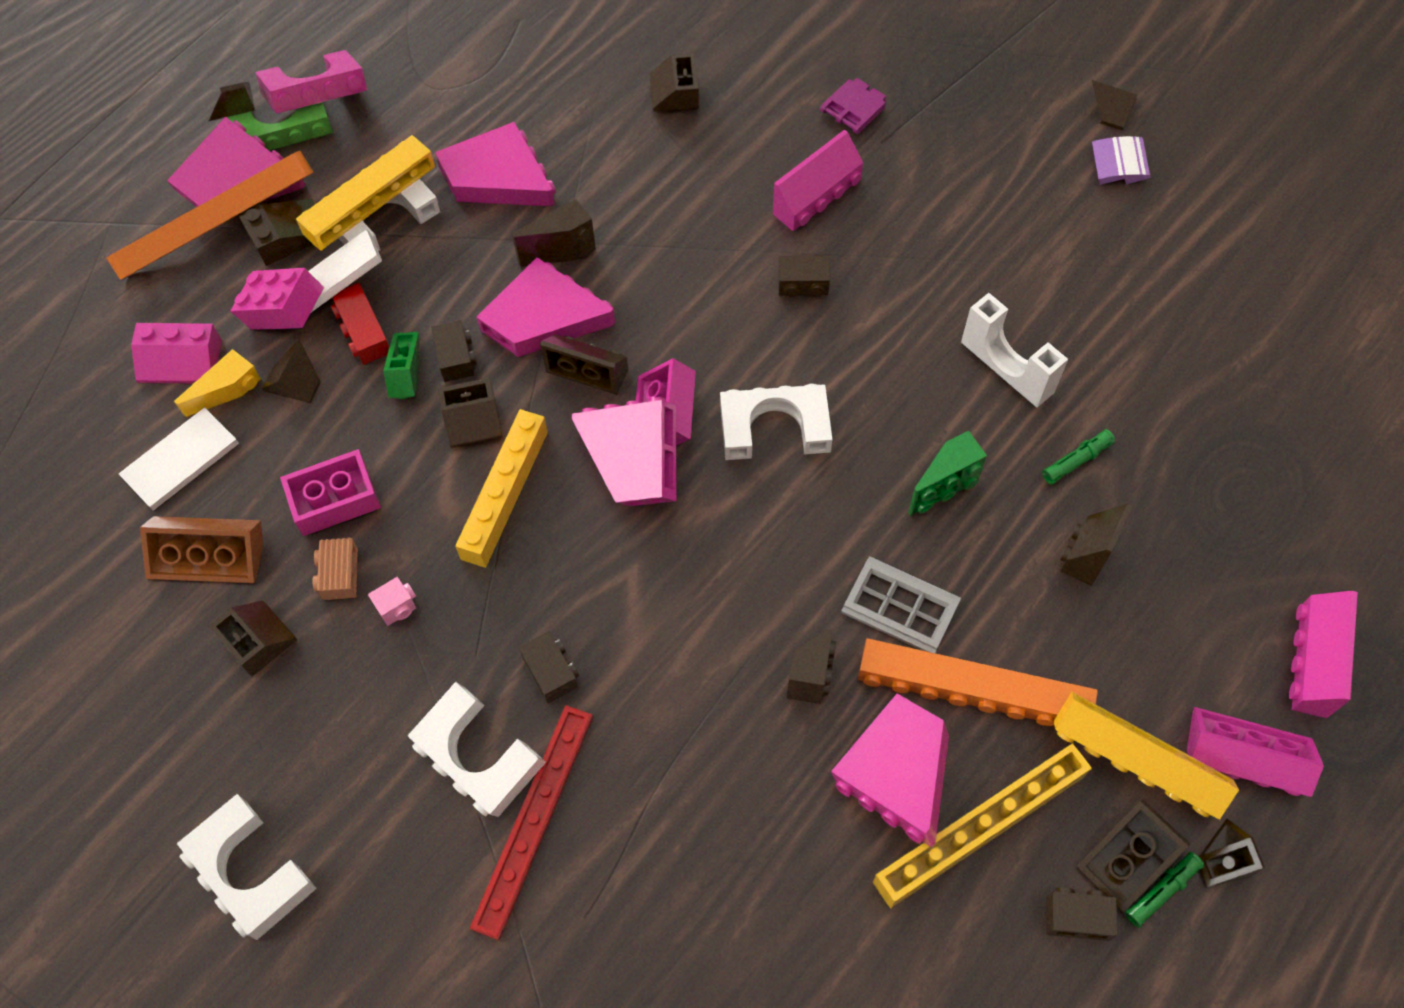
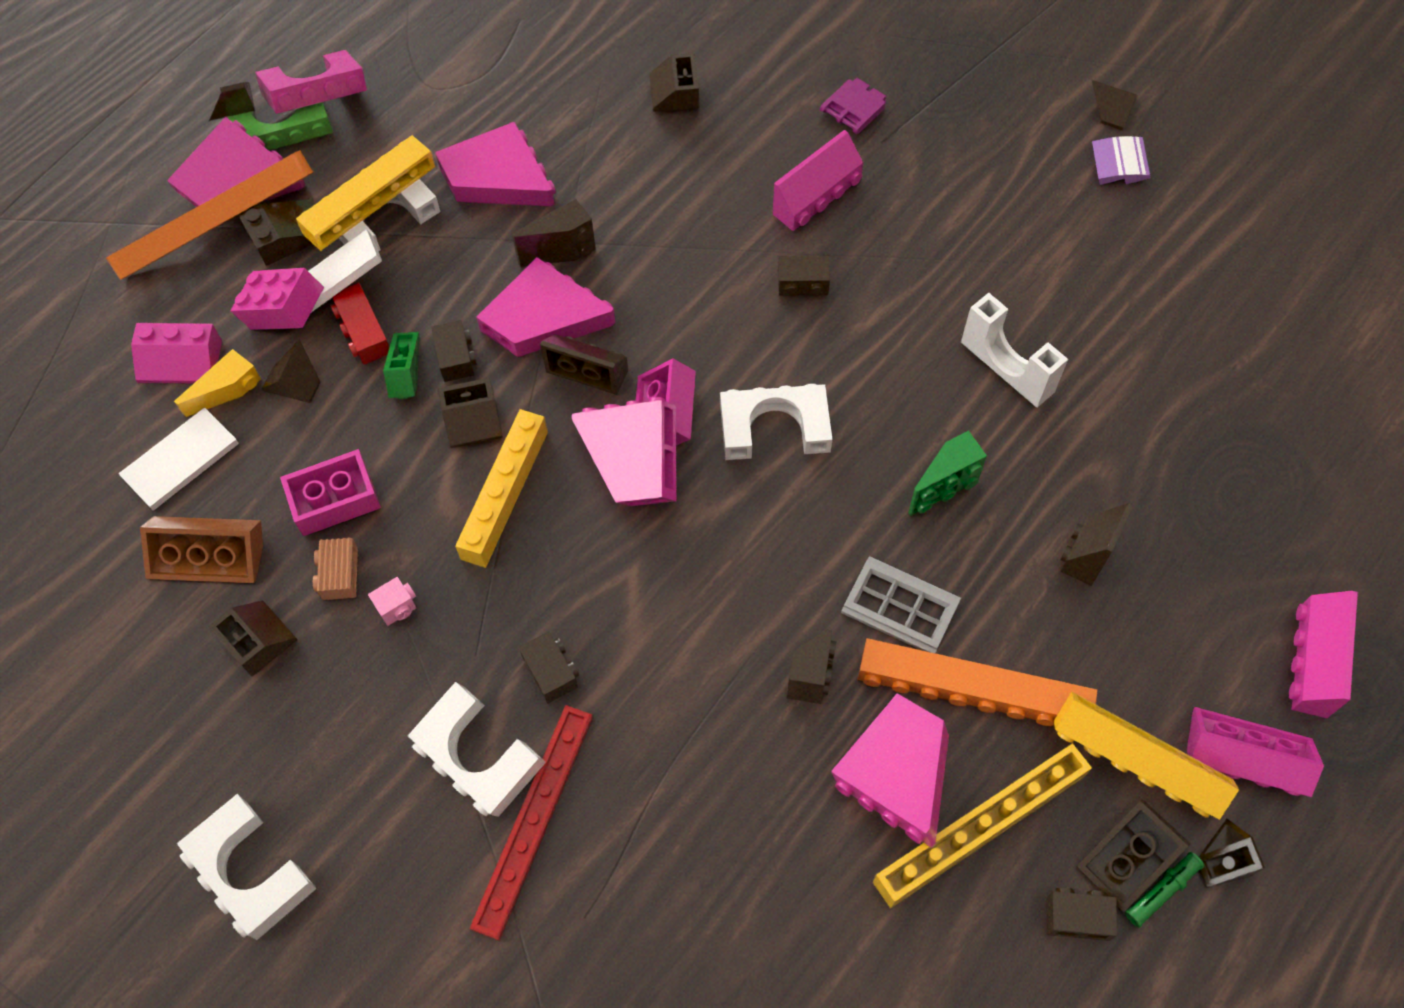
green pin [1042,429,1115,485] -> none

